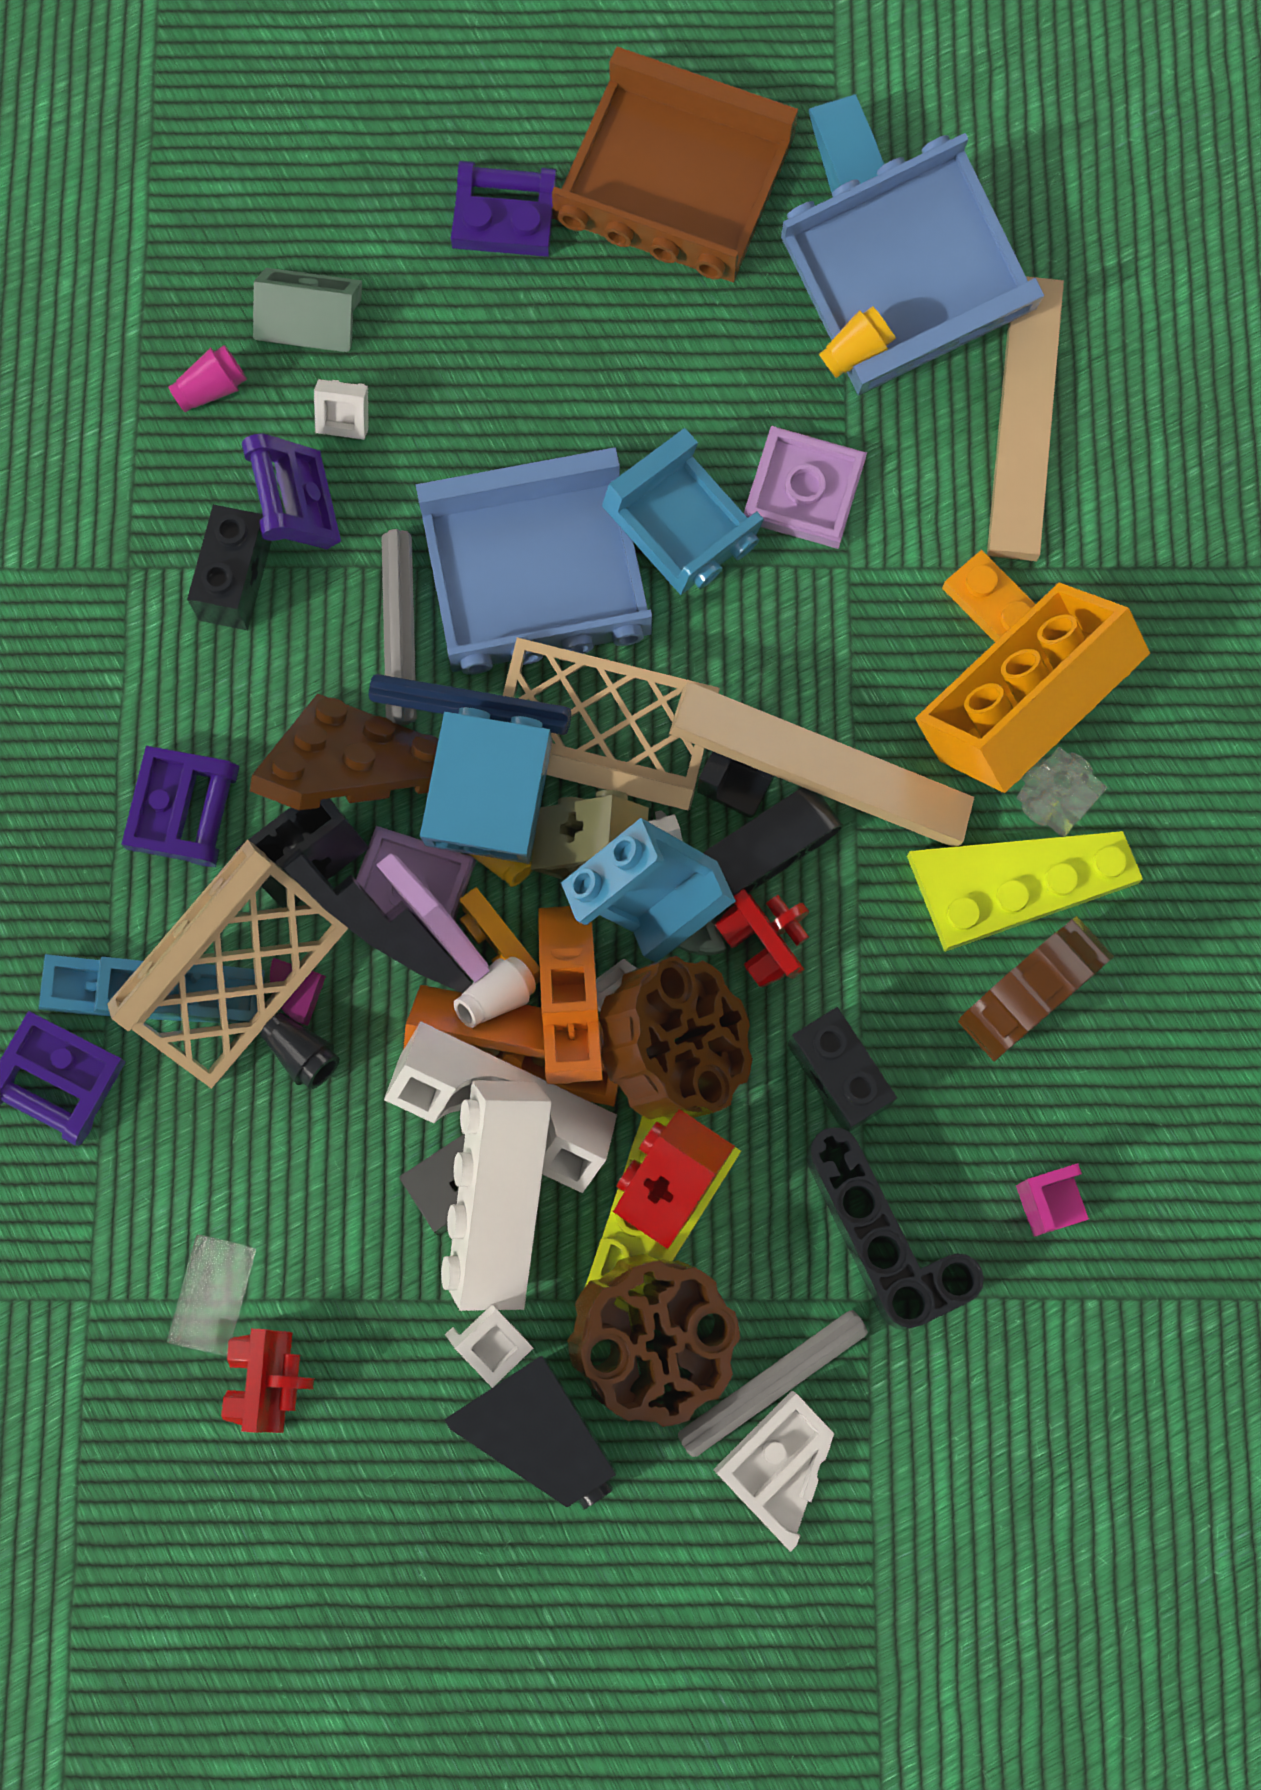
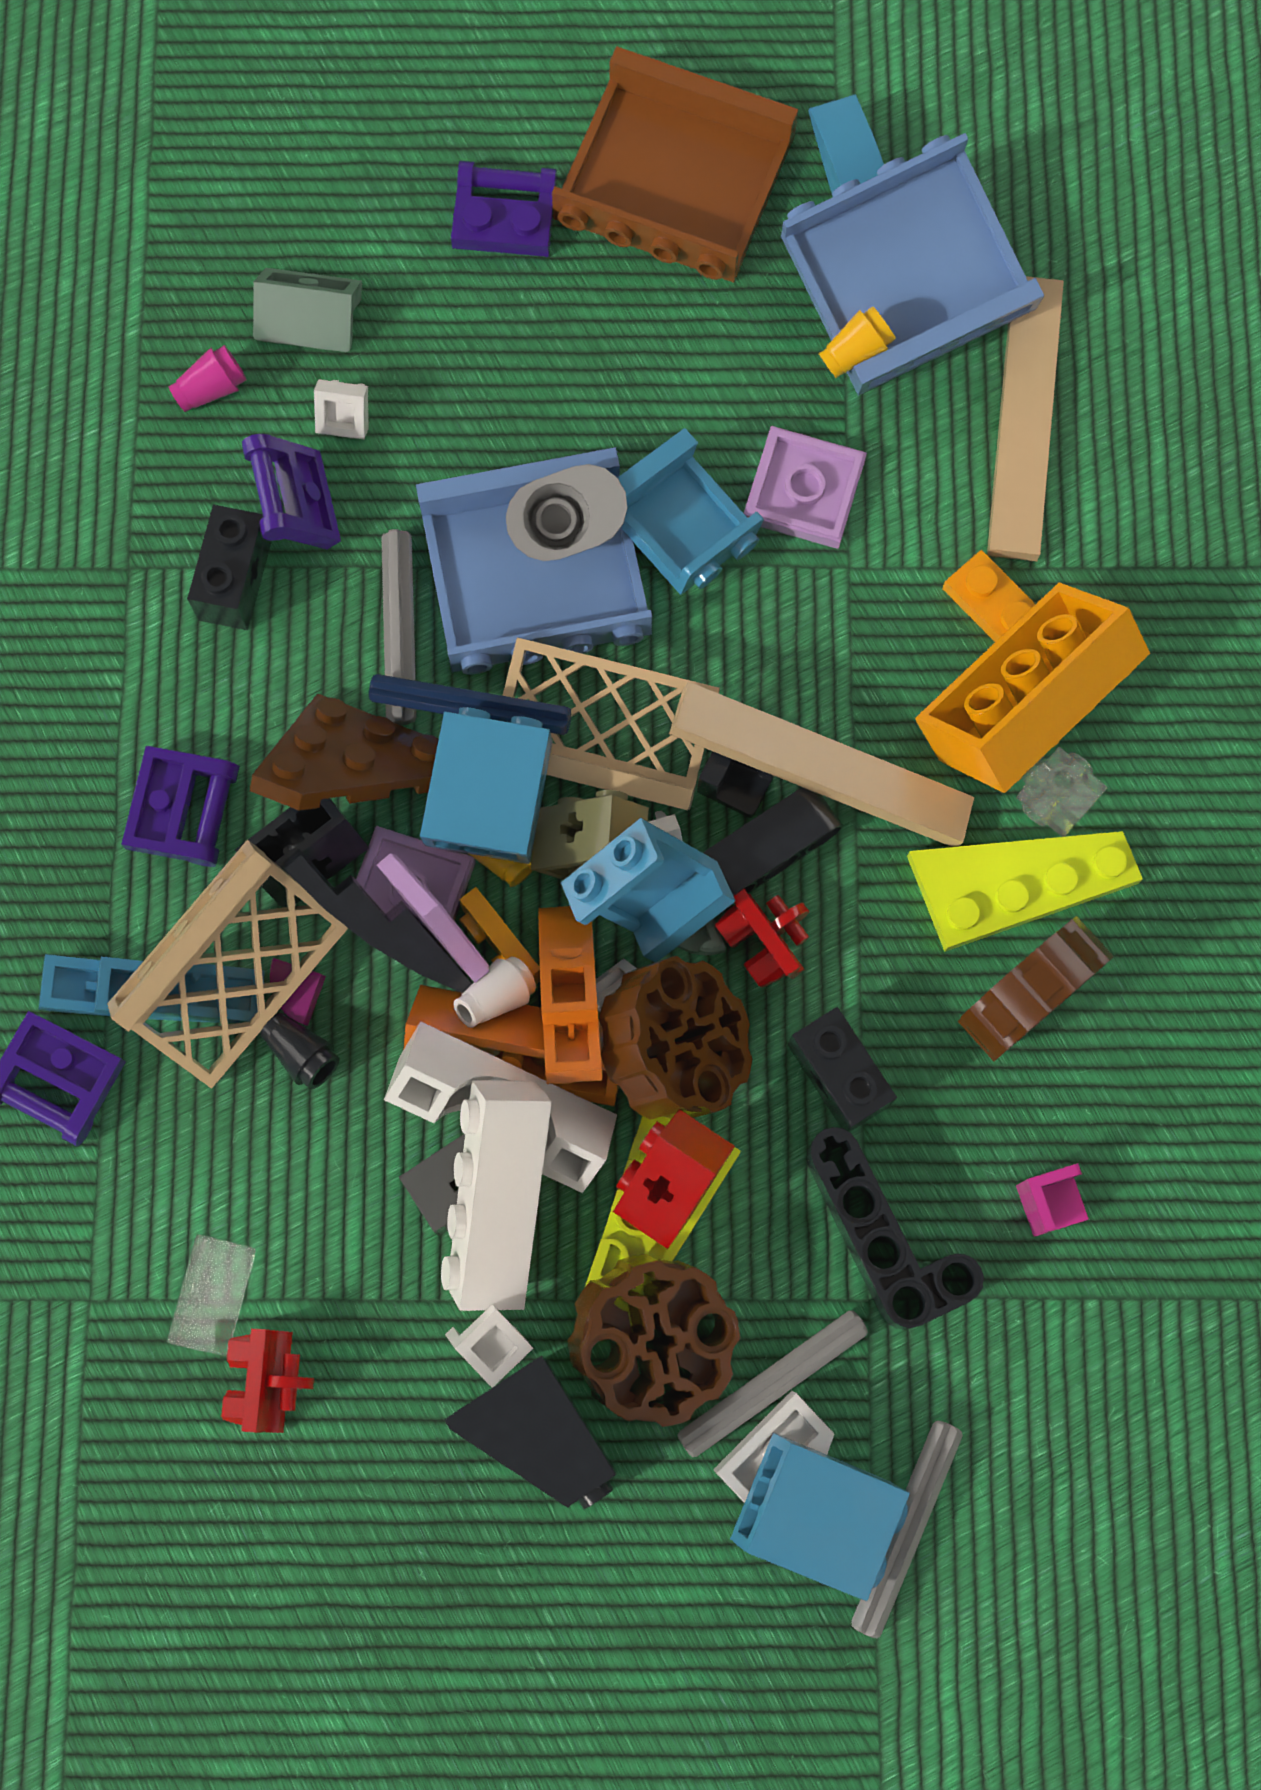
none -> light grey piece [506,464,628,561]
none -> dark azure brick [730,1432,910,1601]
none -> light grey axle [851,1421,963,1639]

